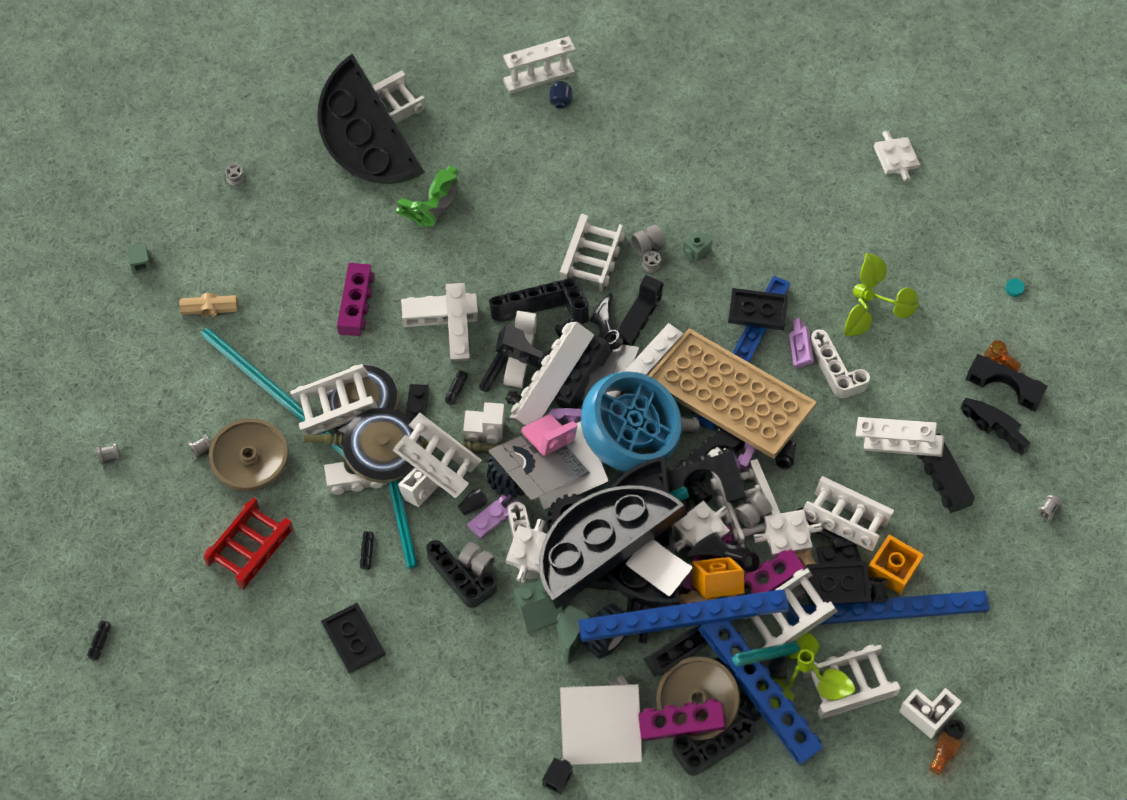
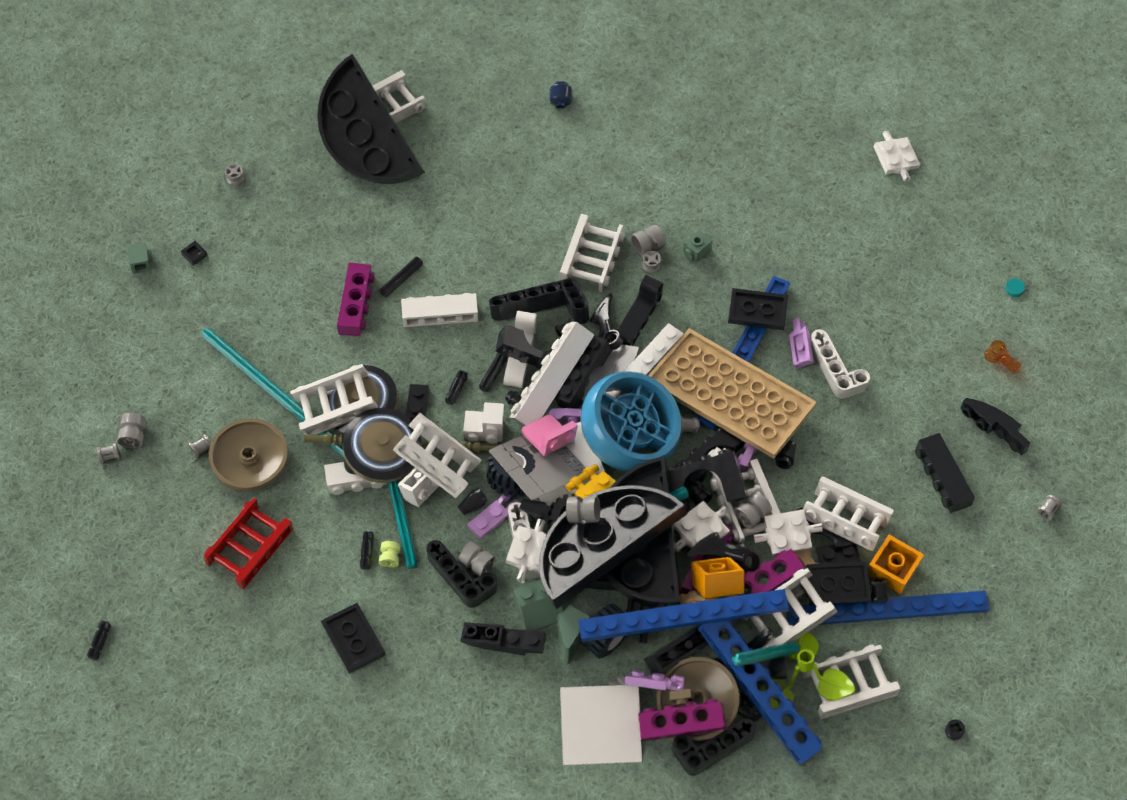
tan piece [179,293,238,317] -> none
bright green hips [396,165,459,227] -> none
white brick [446,283,470,362] -> none
white fence [503,36,575,94] -> none
black brick [542,757,573,795] -> none
white sticker [626,539,692,596] -> none
lime plant [844,253,919,336] -> none
white fence [855,417,944,457] -> none
white brick [899,688,962,739] -> none
clear orange pin [929,731,962,775] -> none
black arch [965,354,1048,412] -> none
none -> light grey wheel [117,413,147,448]
none -> black plate [181,241,208,266]
none -> yellowish green wheel [379,541,401,567]
none -> black axle [380,256,423,297]
none -> black slope [460,622,546,656]
none -> black cone [519,498,550,521]
none -> yellow plate [565,464,615,499]
none -> light grey wheel [566,496,600,523]
none -> lavender hinge [625,670,685,691]
none -> dark tan plate [669,689,694,706]
none -> black axle [739,627,774,653]

